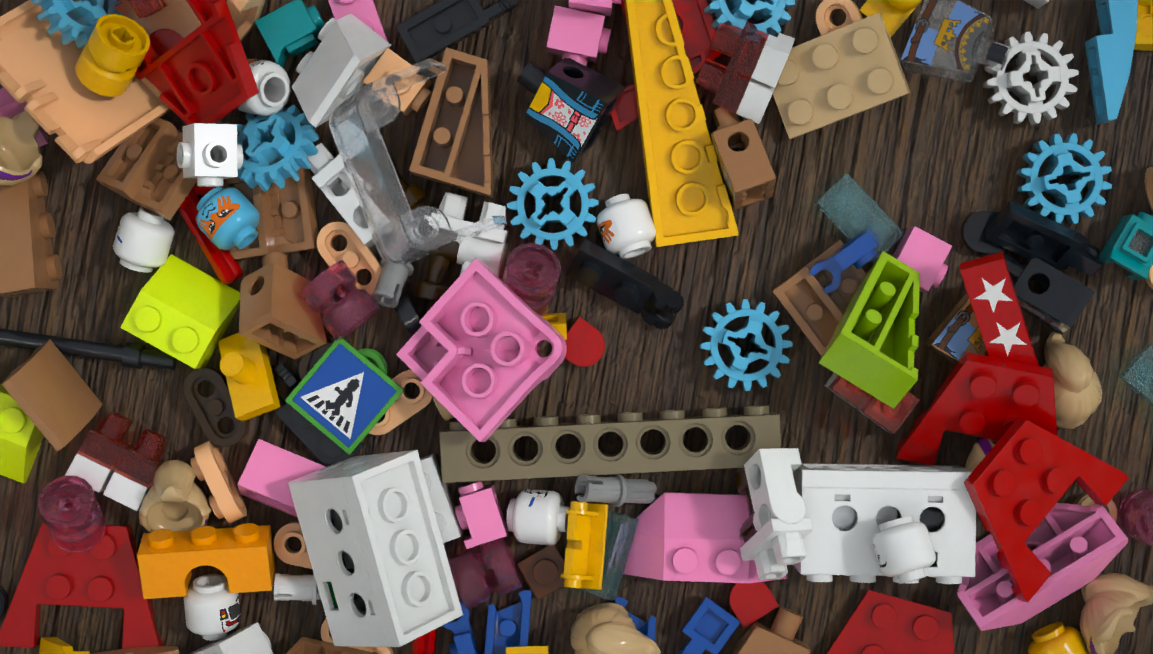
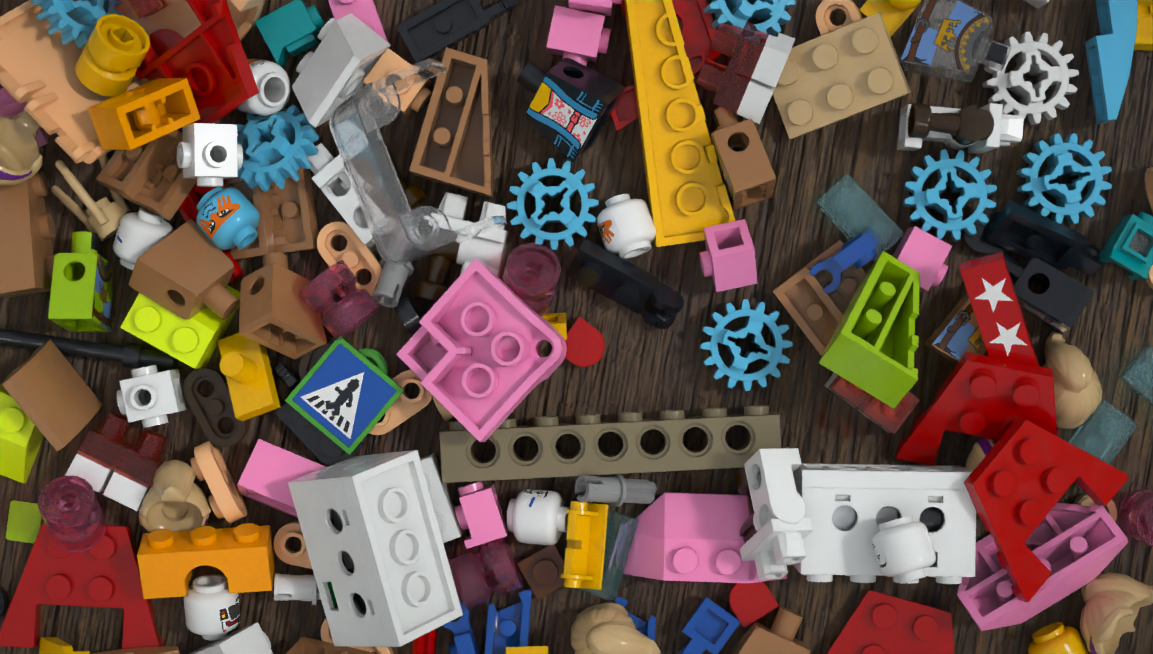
none -> lime sticker [6,500,43,544]
none -> lime torso [48,231,112,332]
none -> tan plant [51,153,131,241]
none -> light orange brick [88,78,201,150]
none -> white brick [117,365,187,428]
none -> medium nougat torso [128,219,240,319]
none -> bright pink brick [699,219,758,292]
none -> hips [897,103,1024,154]
none -> medium azure gear [903,149,997,242]
none -> clear light blue plate [1069,399,1139,488]

